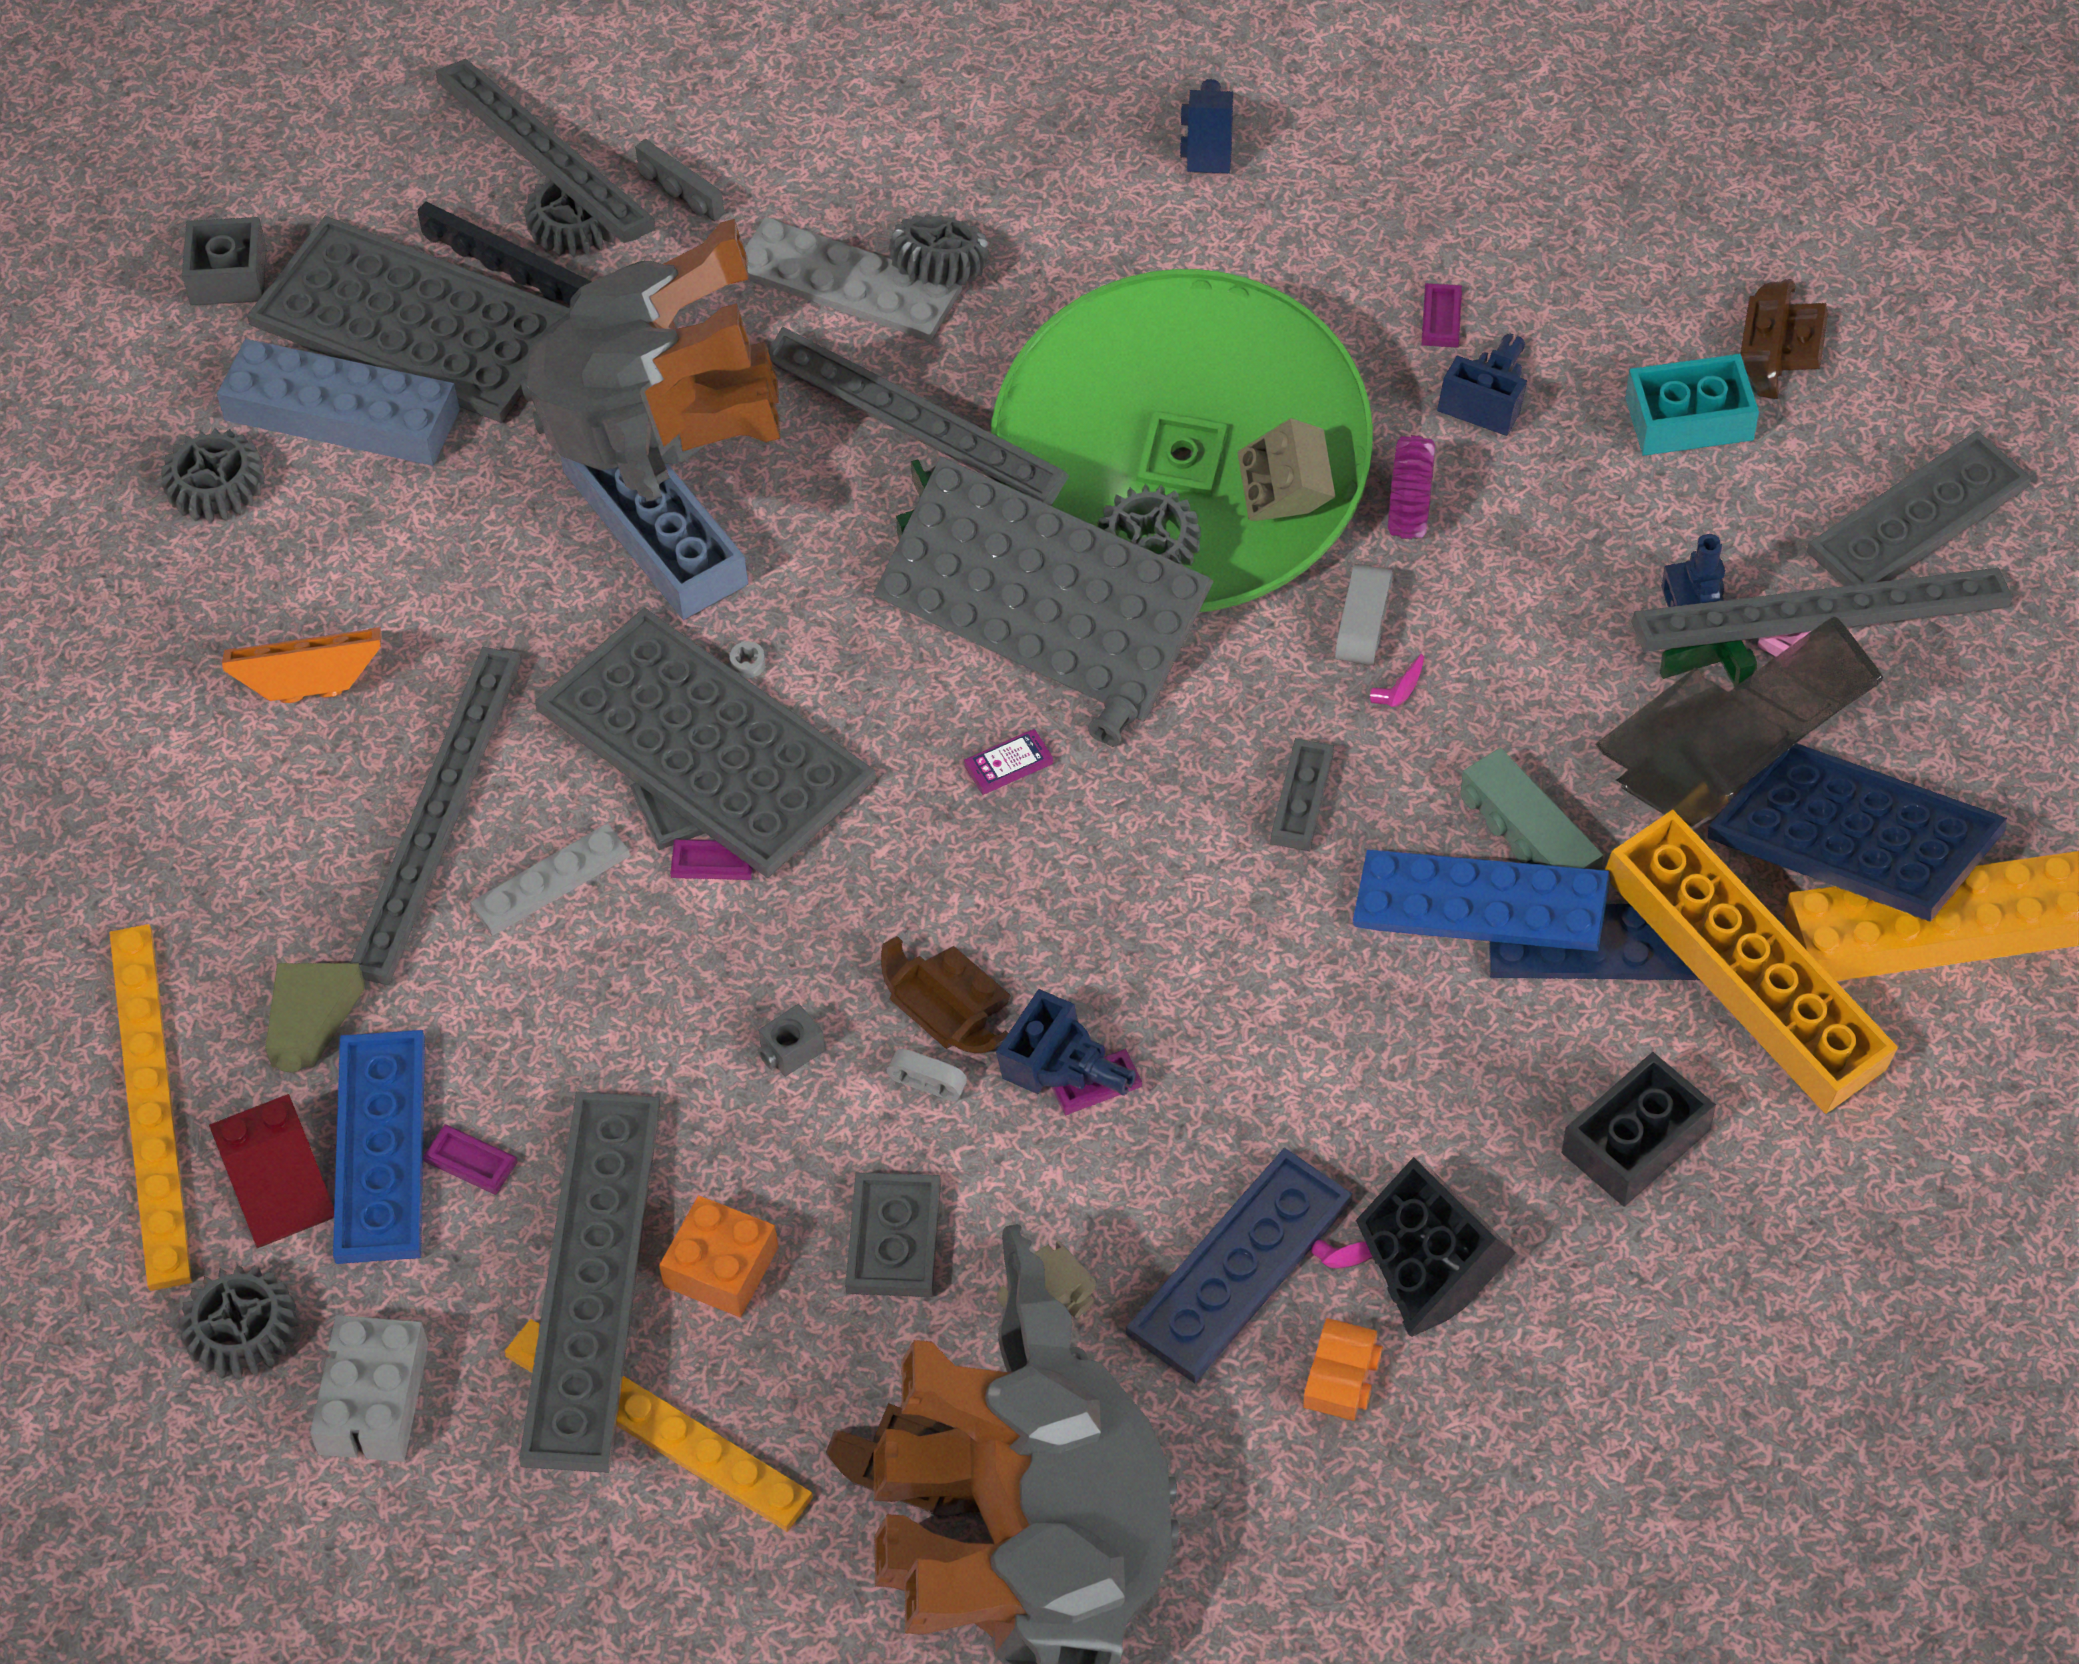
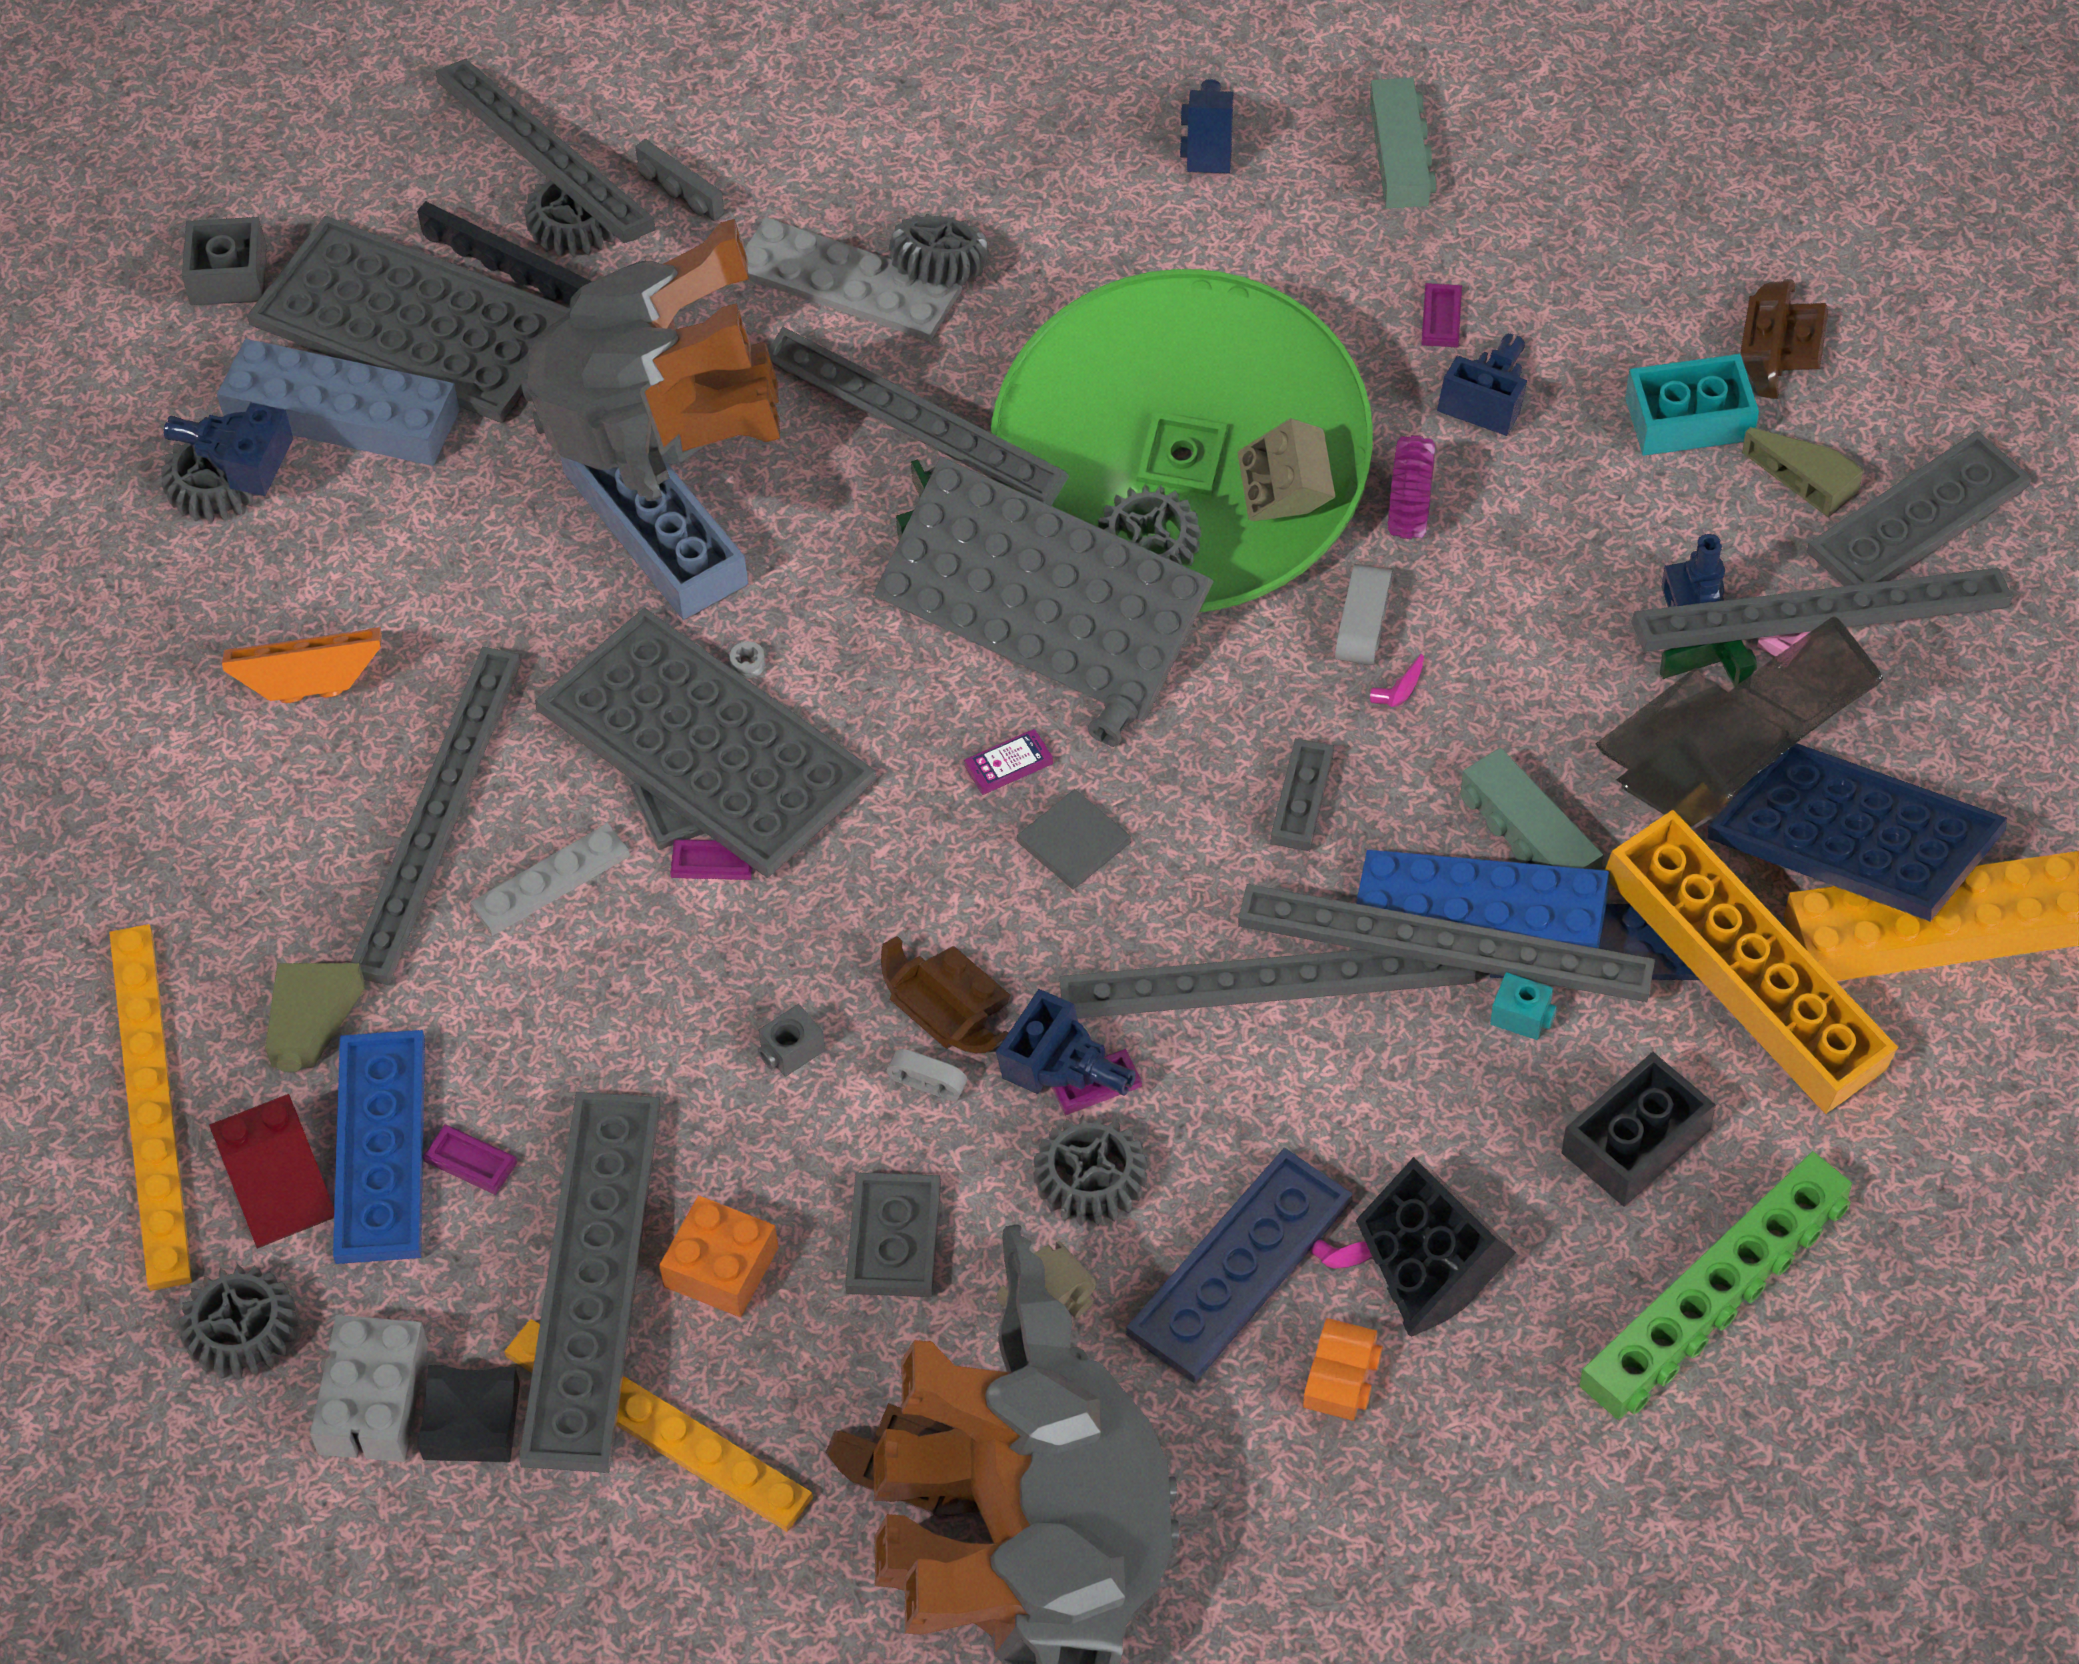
none -> dark blue brick [163,402,293,496]
none -> black brick [418,1365,520,1462]
none -> dark grey tile [1017,789,1131,890]
none -> dark grey gear [1033,1115,1148,1226]
none -> dark grey plate [1059,949,1476,1018]
none -> dark grey plate [1238,884,1655,1003]
none -> sand green brick [1369,77,1436,209]
none -> teal brick [1490,972,1557,1040]
none -> bright green brick [1579,1151,1852,1420]
none -> olive slope [1742,427,1863,517]

